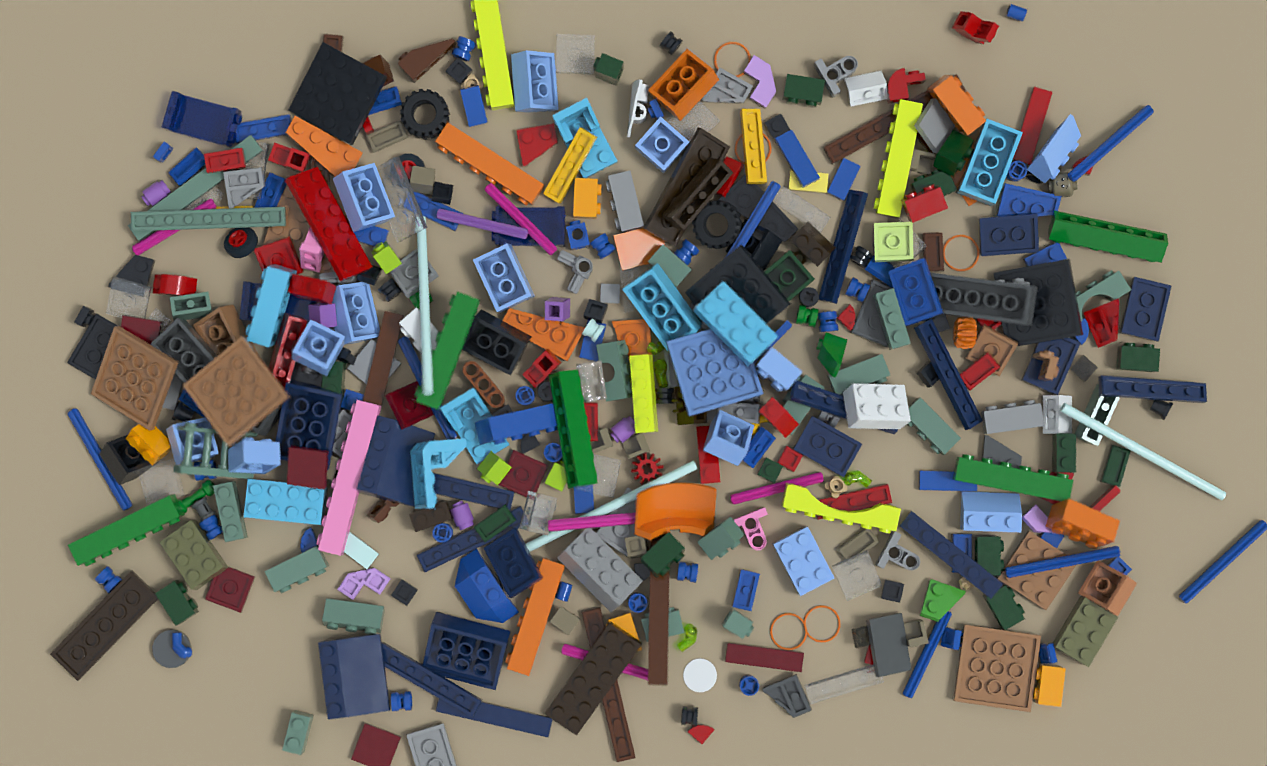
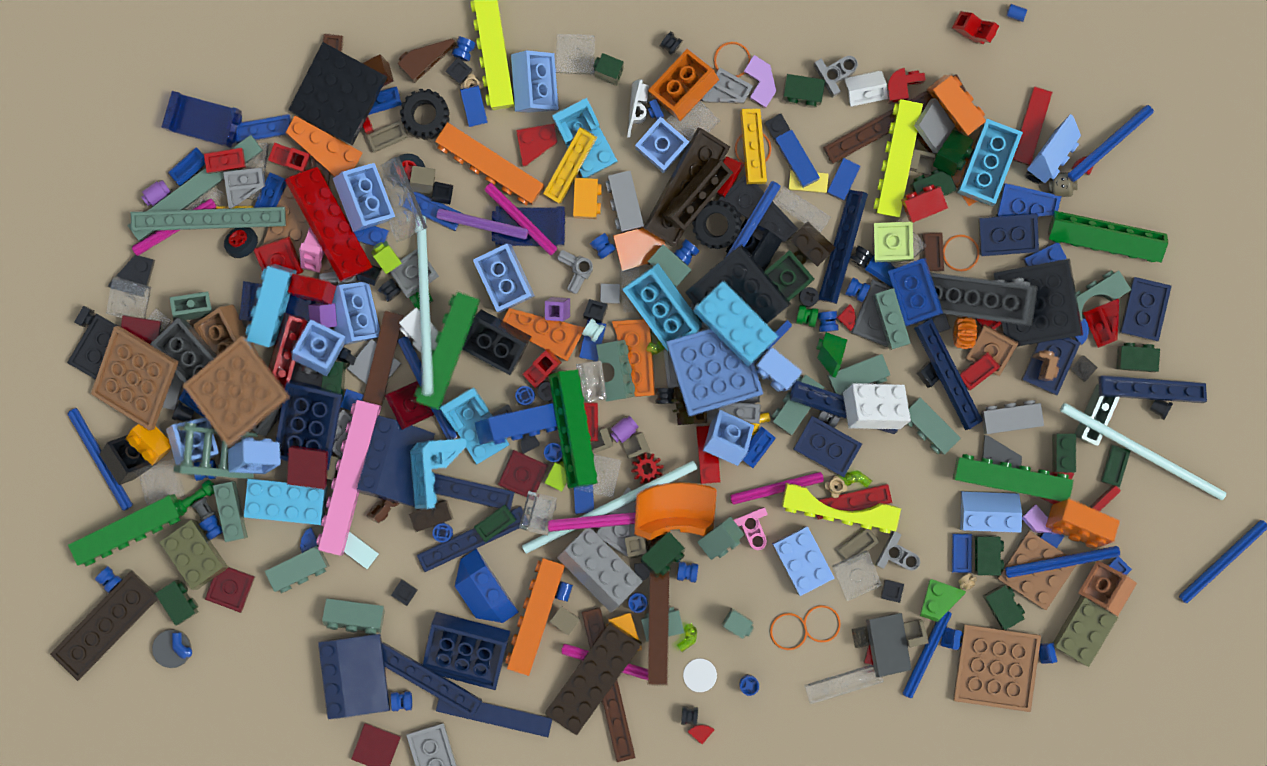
blue tile [153,142,173,163] -> none
red brick [153,274,197,296] -> none
sand green brick [282,710,314,755] -> none
lavender tile [337,568,391,600] -> none
medium lavender brick [450,501,474,530] -> none
dark orange beam [463,361,505,408] -> none
lime brick [477,451,512,485] -> none
dark blue plate [484,528,543,598] -> none
blue brick [566,220,590,251] -> none
neon yellow brick [630,354,658,433] -> none
clear neon green arm [654,359,668,388] -> none
dark red tile [725,642,804,672] -> none
blue plate [732,569,760,611] -> none
dark green plate [757,457,783,483] -> none
red slope [758,397,799,438] -> none
dark grey wing [762,674,812,718] -> none
red tile [777,446,803,472] -> none
dark blue plate [900,511,1003,599] -> none
blue tile [919,471,977,491] -> none
blue wheel [1006,161,1027,182] -> none
light orange brick [1033,664,1066,707] -> none
white panel [1043,395,1072,434] -> none

